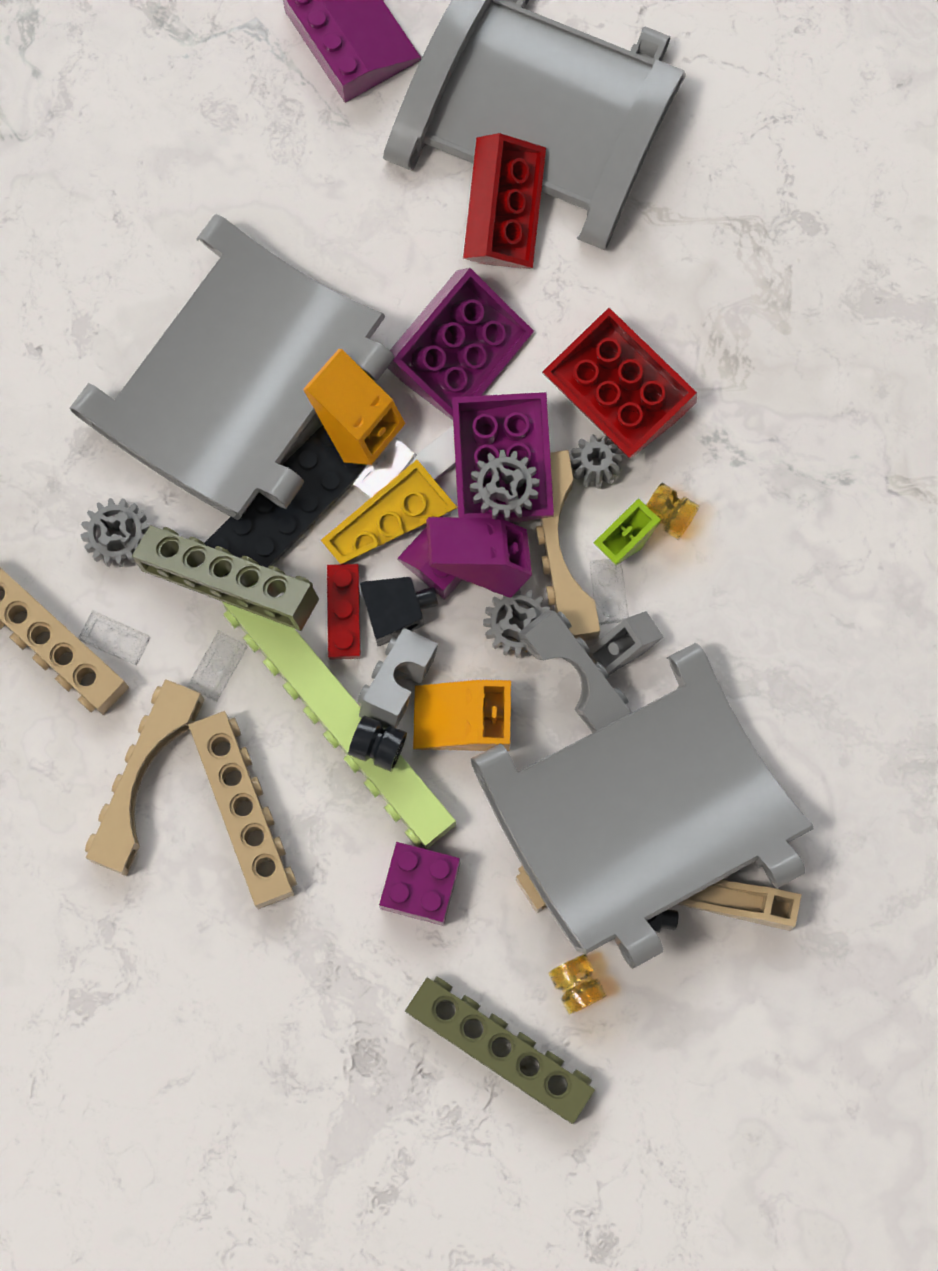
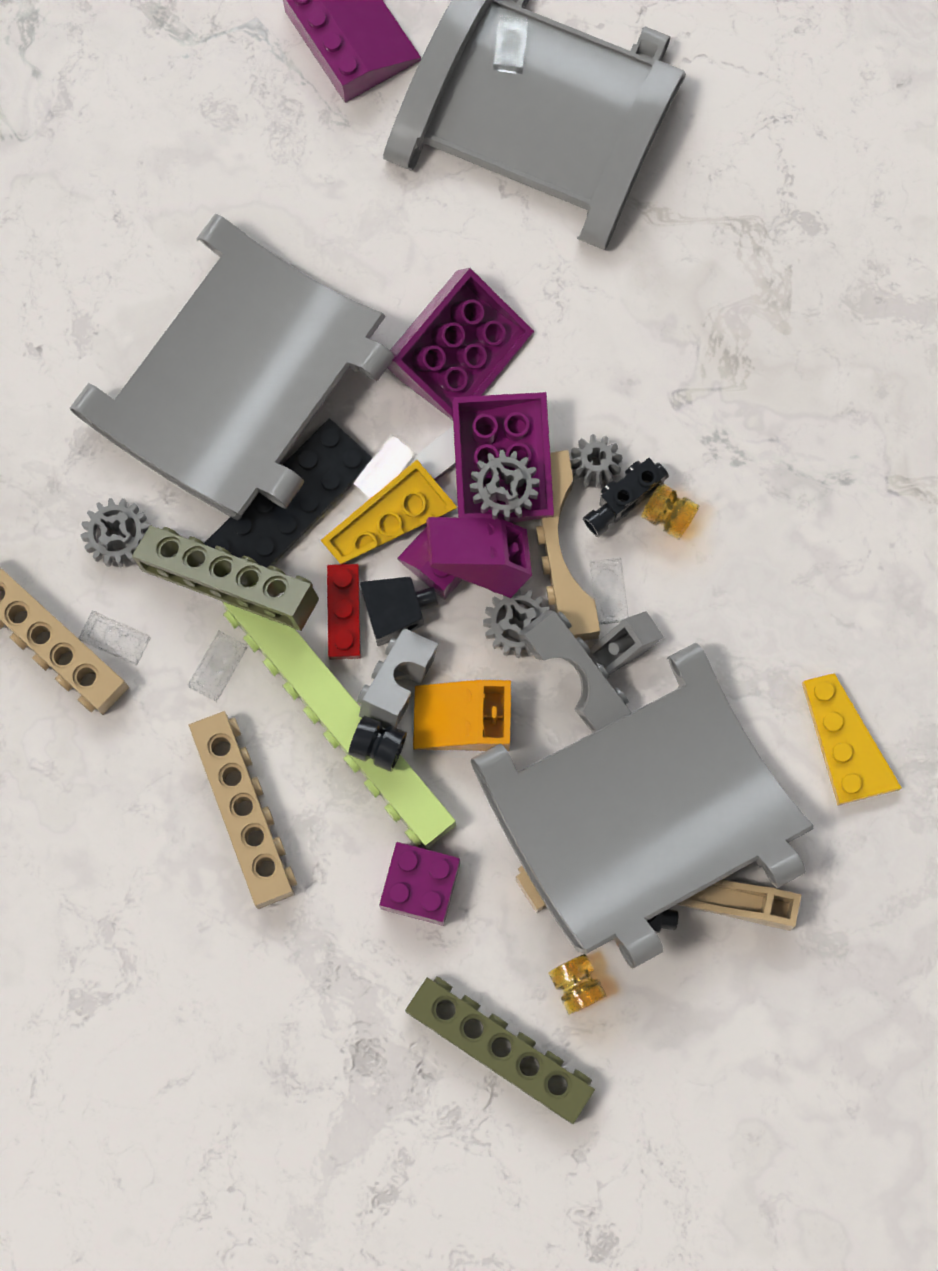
tan arch [85,679,205,876] -> none
light orange slope [303,349,406,465] -> none
red slope [463,133,546,269] -> none
red slope [542,308,697,459] -> none
lime slope [593,498,661,565] -> none
none -> clear plate [493,15,529,74]
none -> black brick [583,458,669,537]
none -> yellow wing [802,673,902,806]

